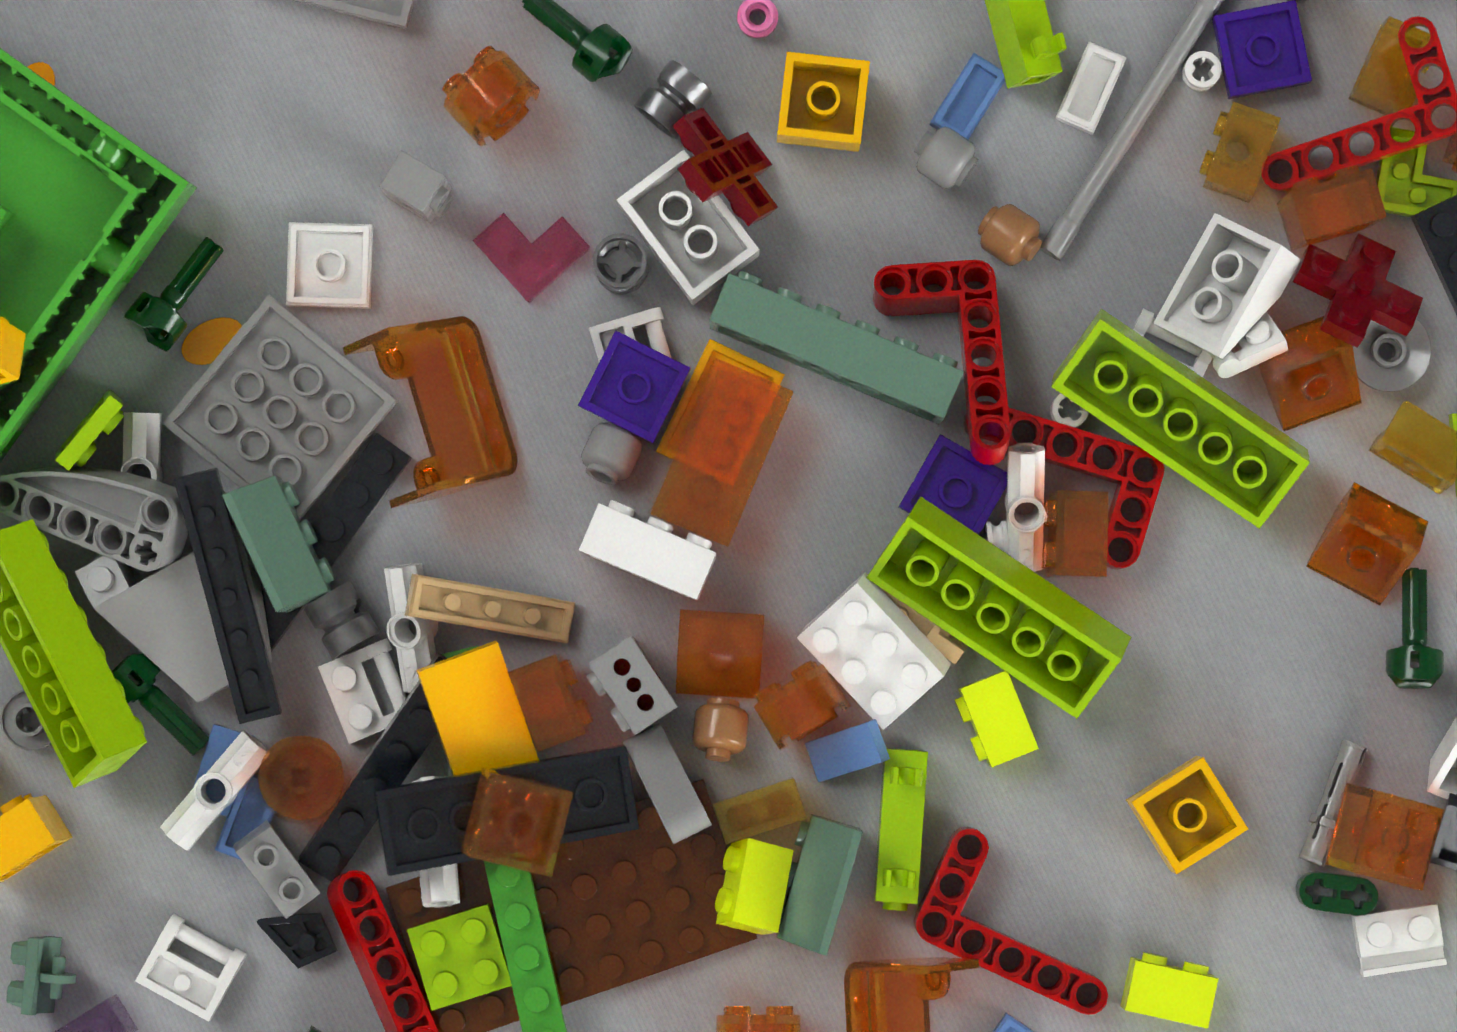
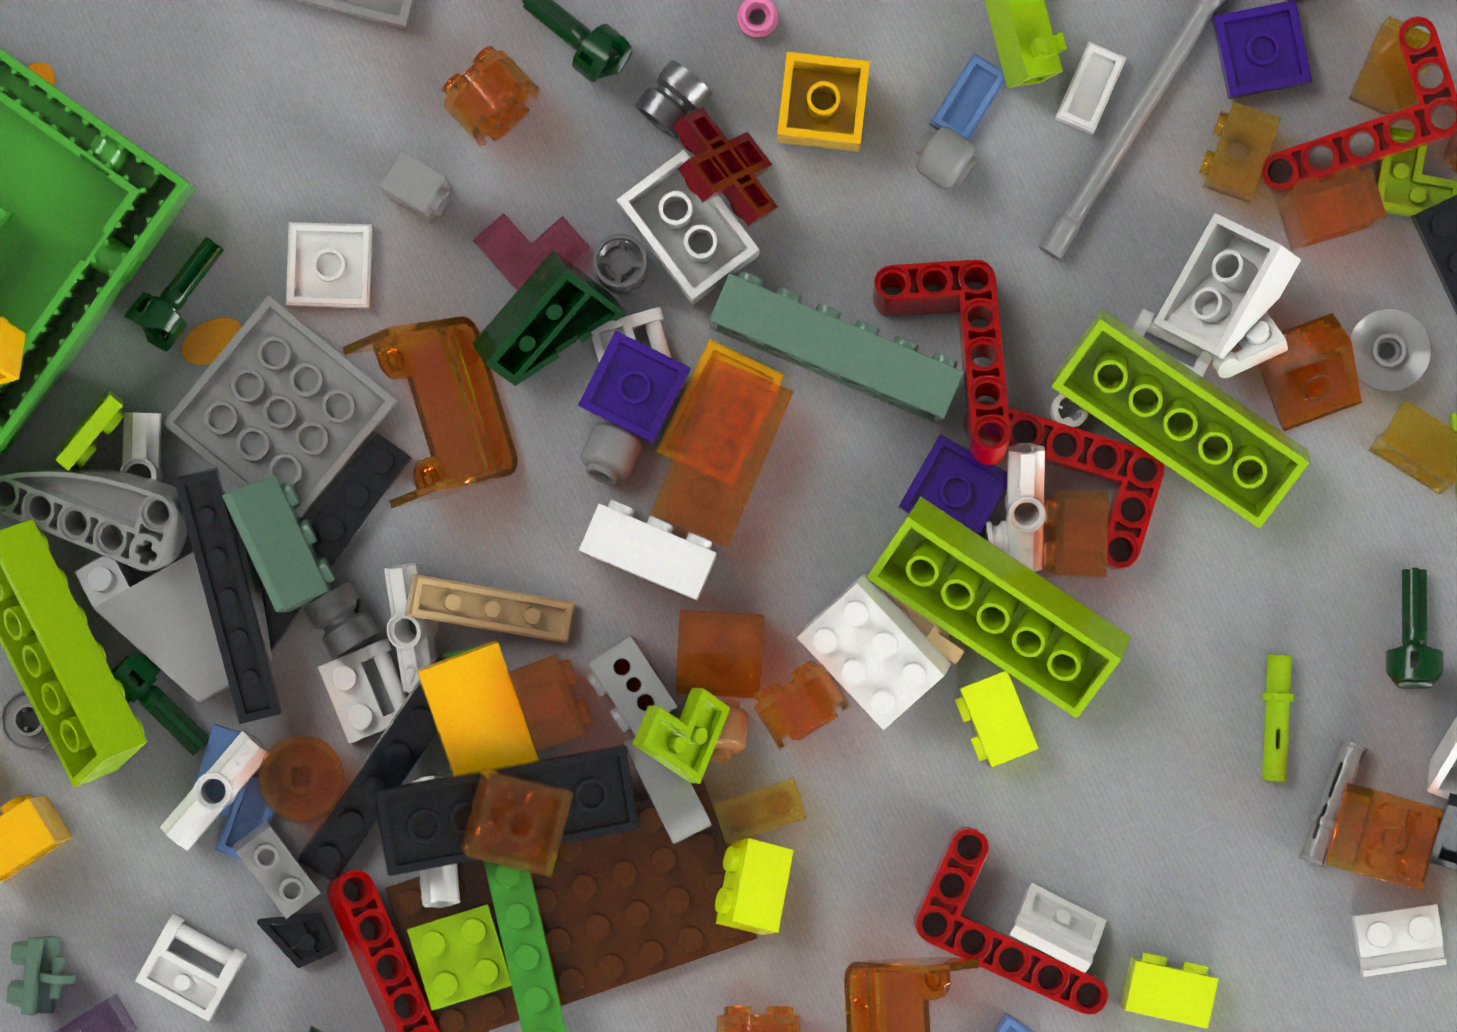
sand green slope [776,814,863,956] -> none
medium blue tile [805,719,890,782] -> none
lime brick [874,748,928,911] -> none
medium nougat head [978,204,1042,266] -> none
yellow brick [1126,756,1248,874] -> none
white bush [1182,51,1222,91] -> none
dark red plate [1292,233,1423,348] -> none
dark green beam [1296,871,1378,915] -> none
clear orange slope [1306,482,1429,605] -> none
none -> dark green wedge [472,250,626,386]
none -> lime plate [633,688,730,783]
none -> white plate [1009,883,1107,973]
none -> lime pin [1261,654,1295,781]

